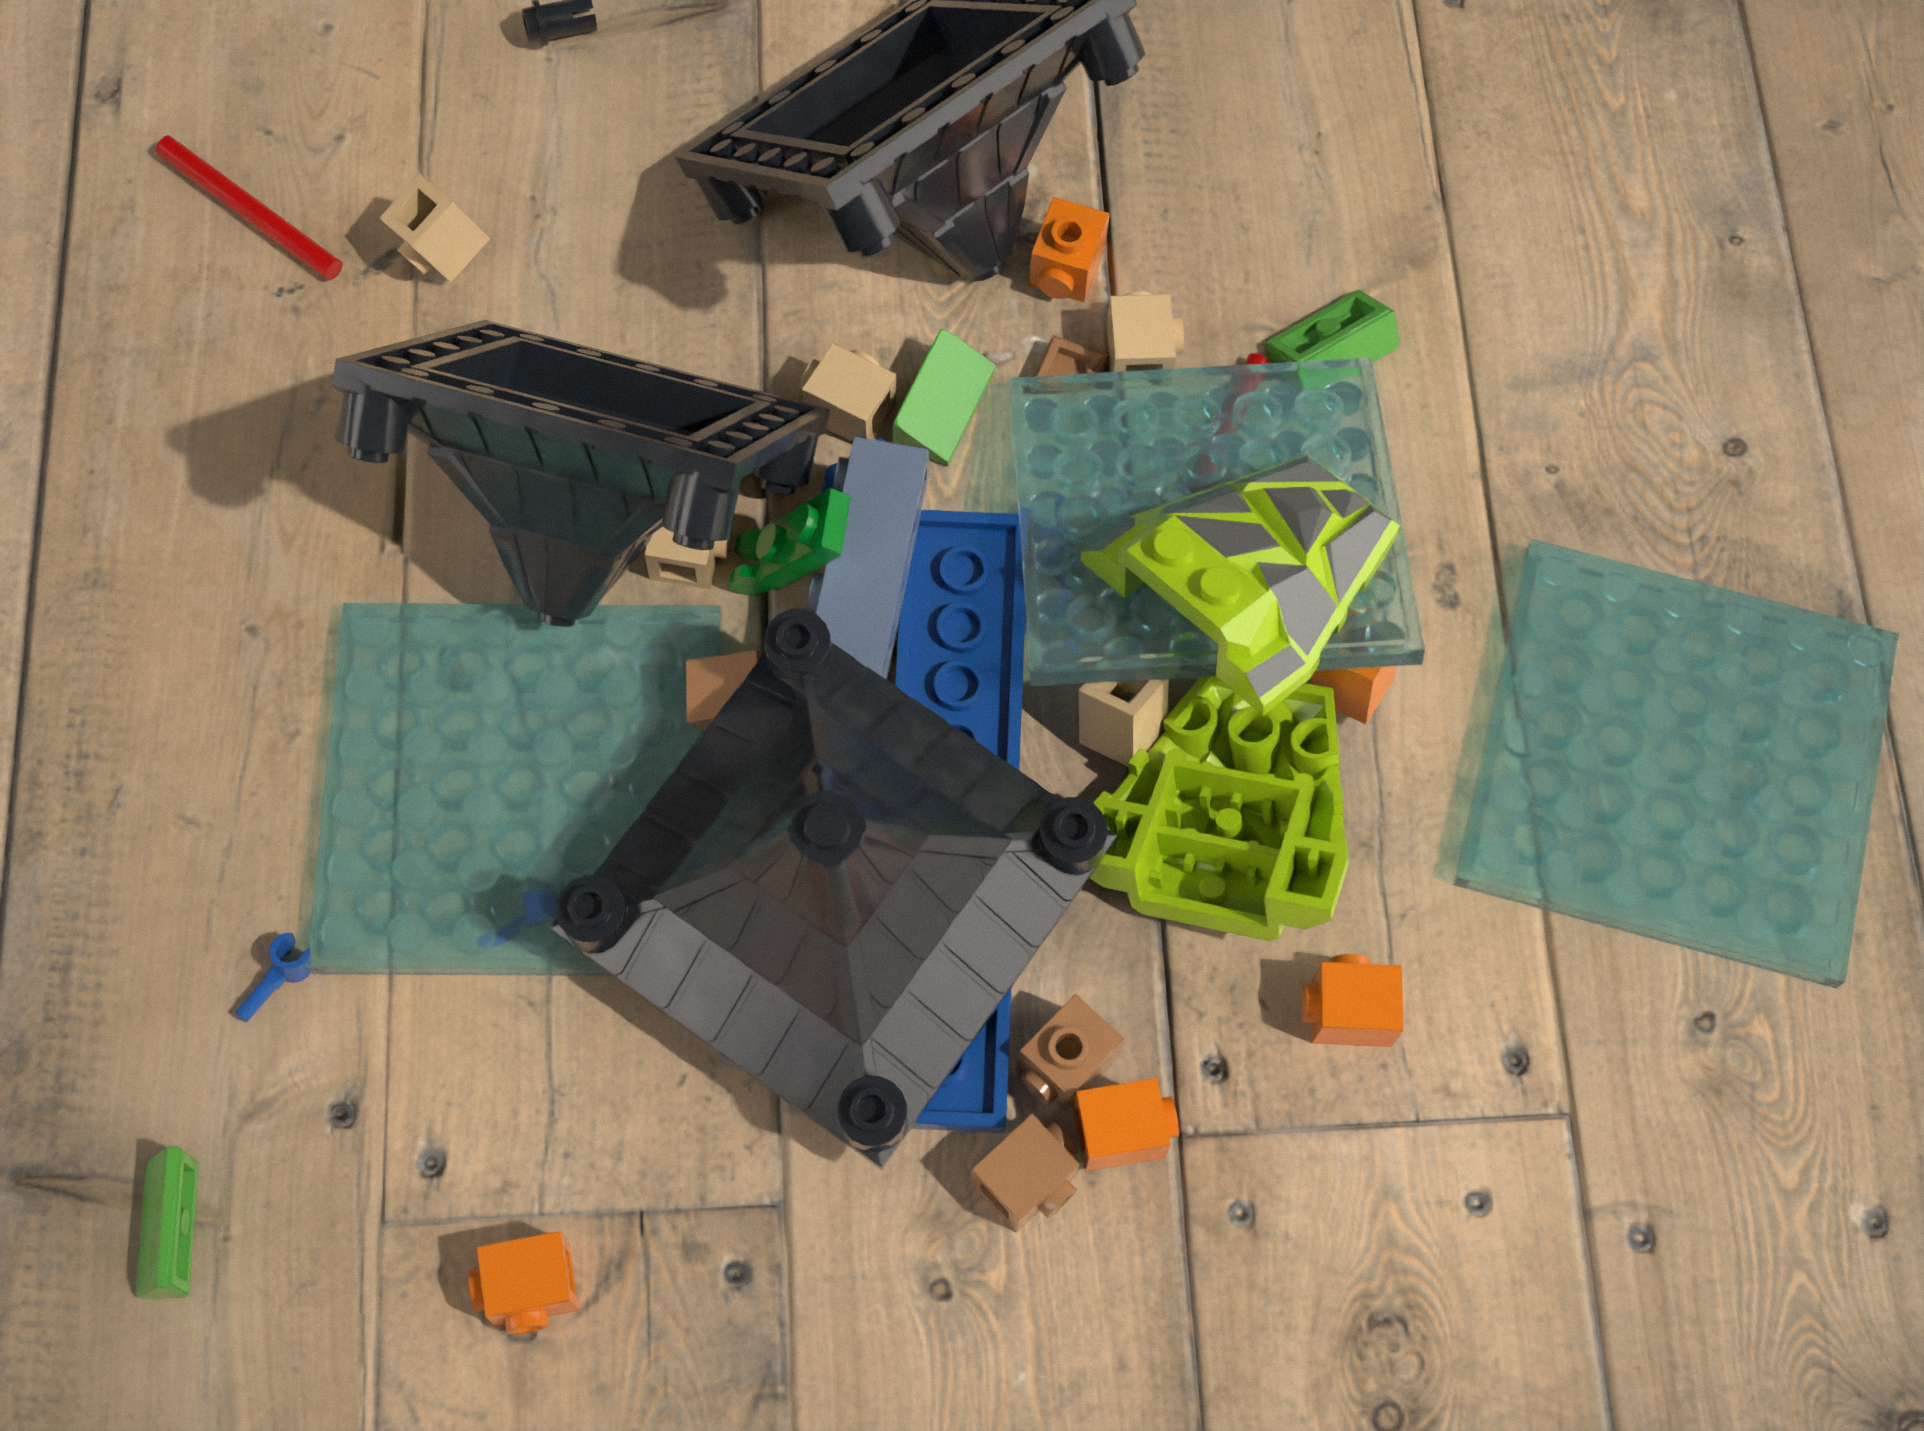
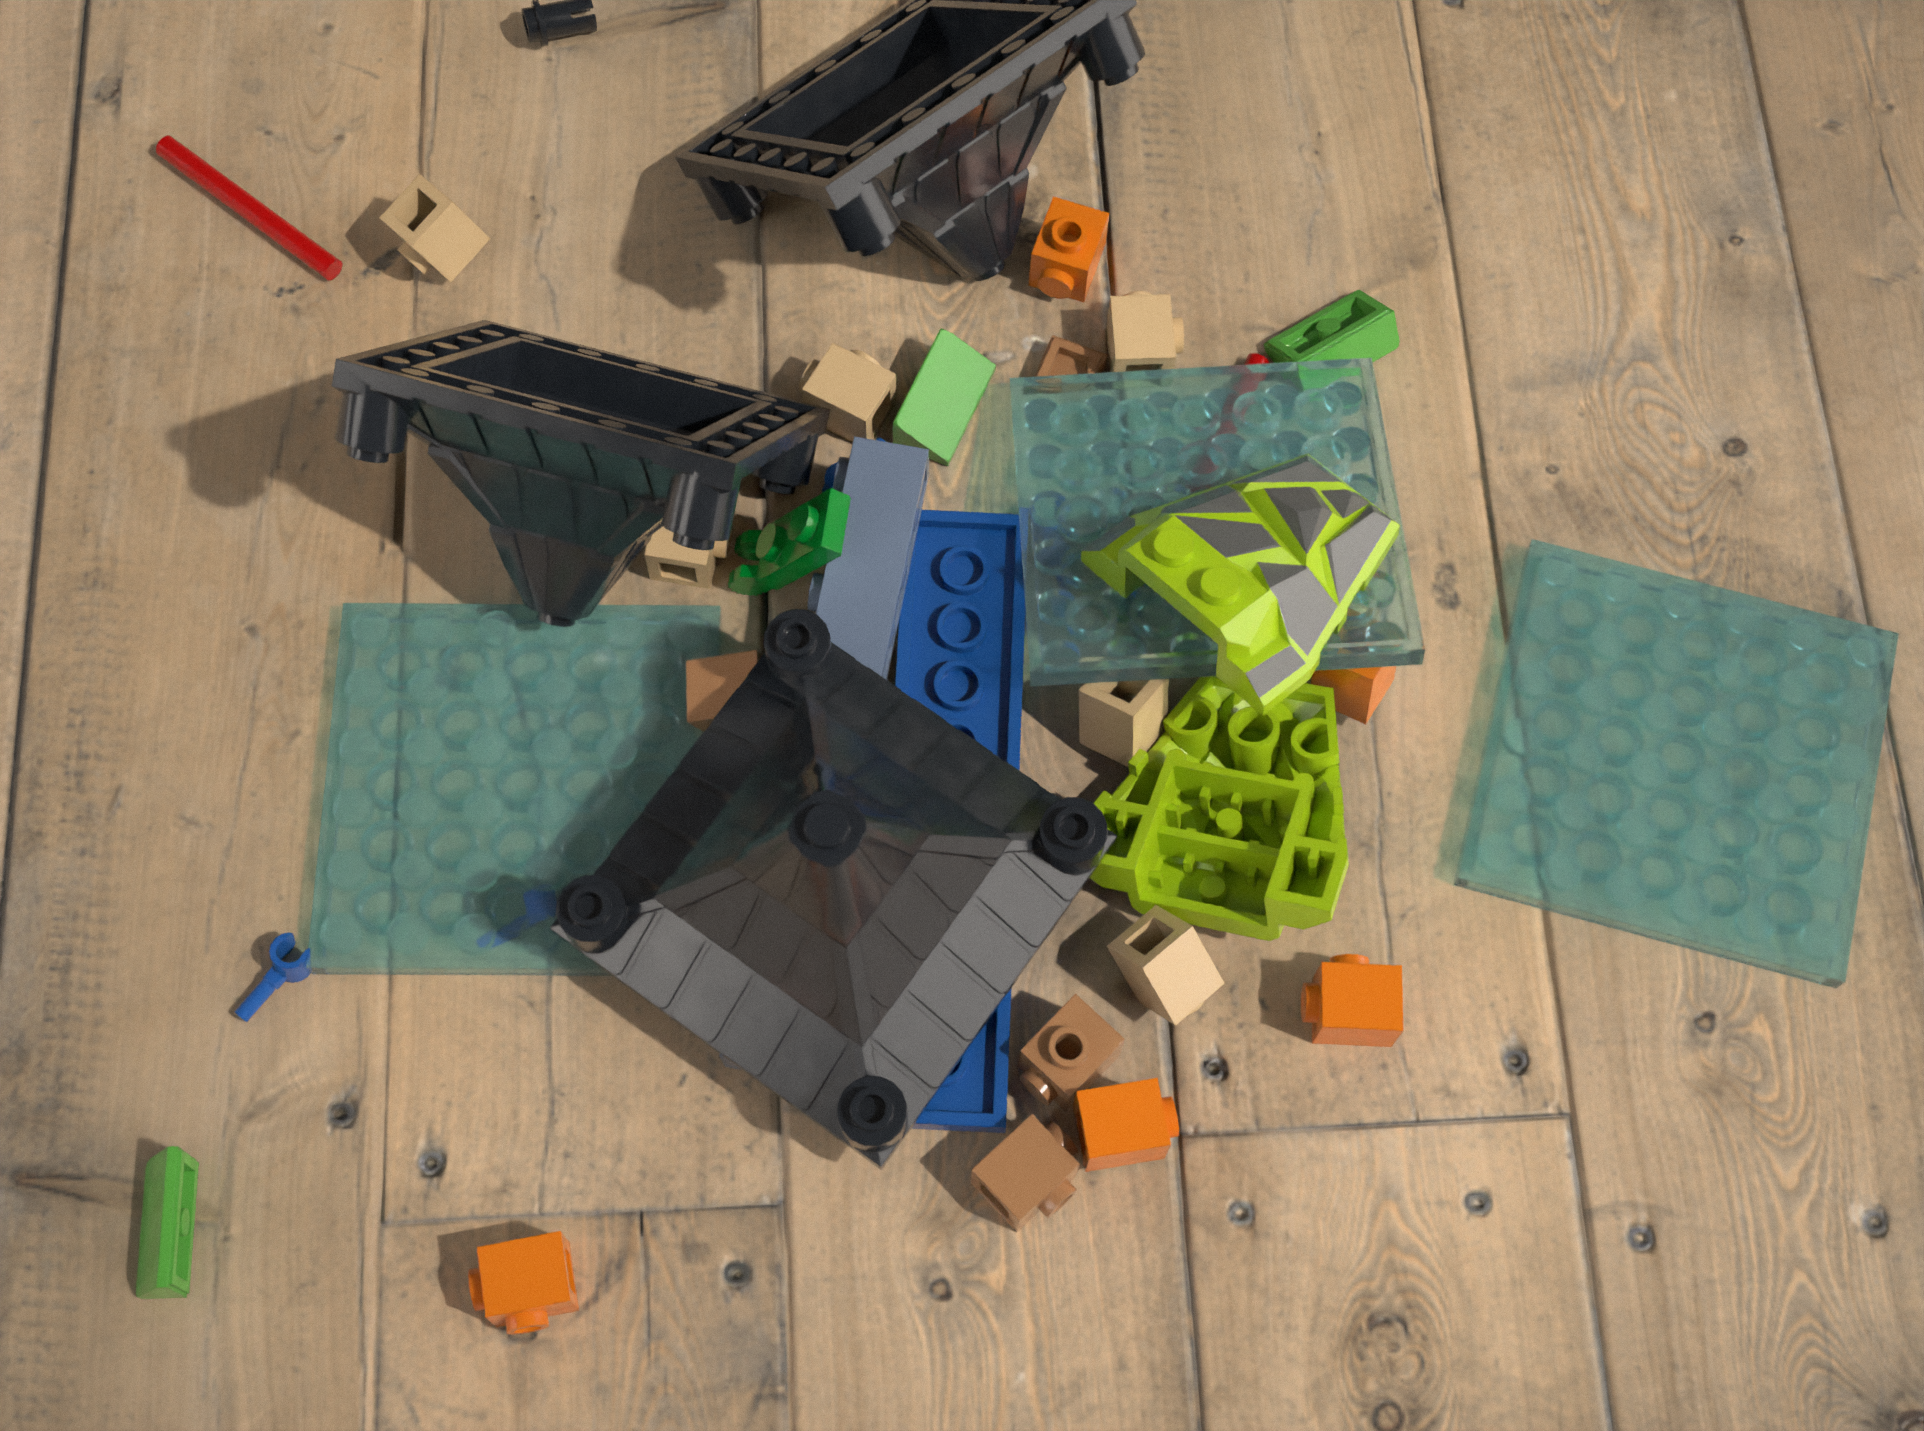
none -> tan brick [1107,905,1225,1026]

